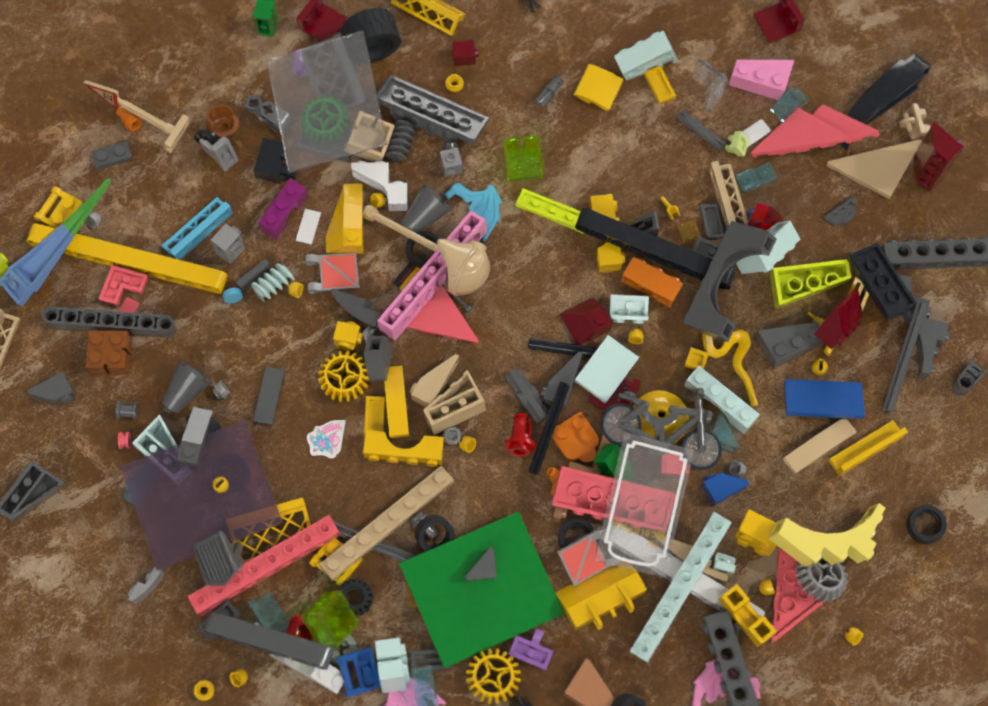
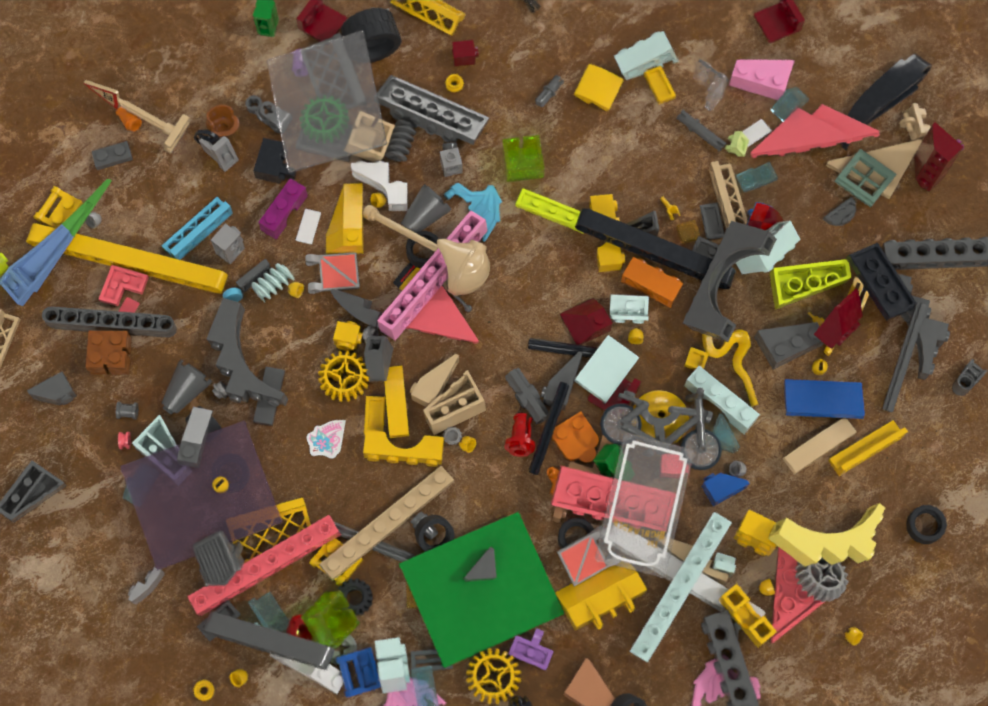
none -> dark grey arch [207,298,288,406]
none -> sand green piece [834,149,897,208]

